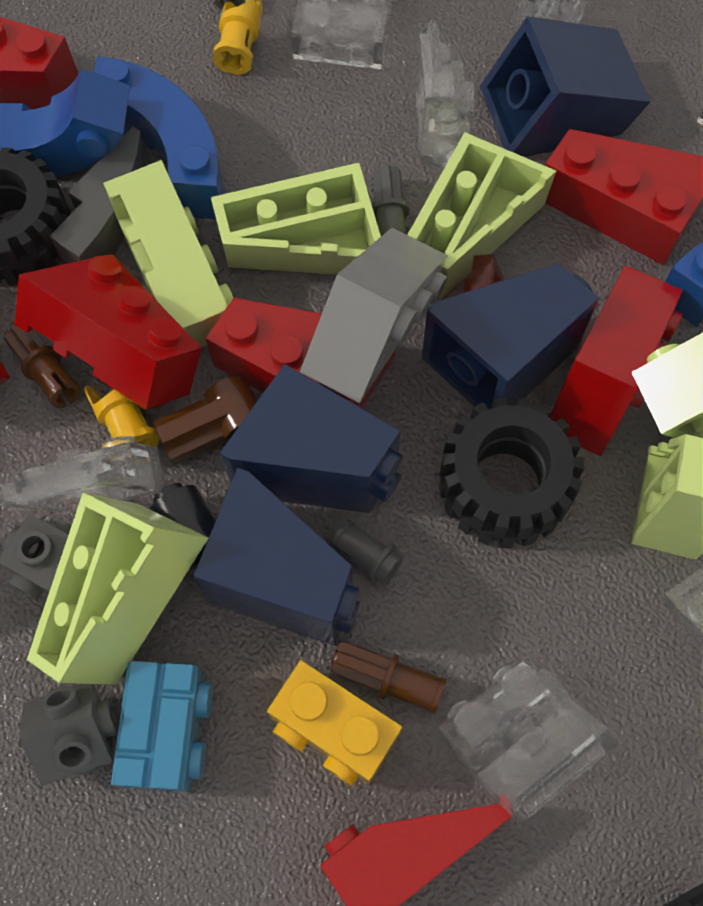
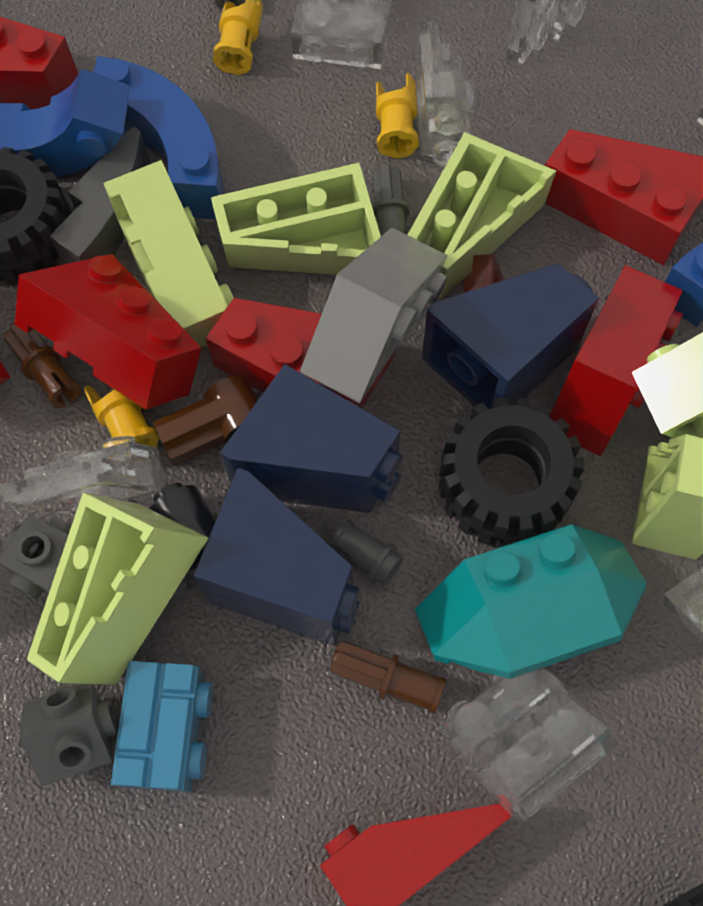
yellow brick [267,660,402,787] -> none
dark blue slope [480,16,651,157] -> none
none -> yellow piece [376,73,419,159]
none -> teal wedge [415,524,647,679]

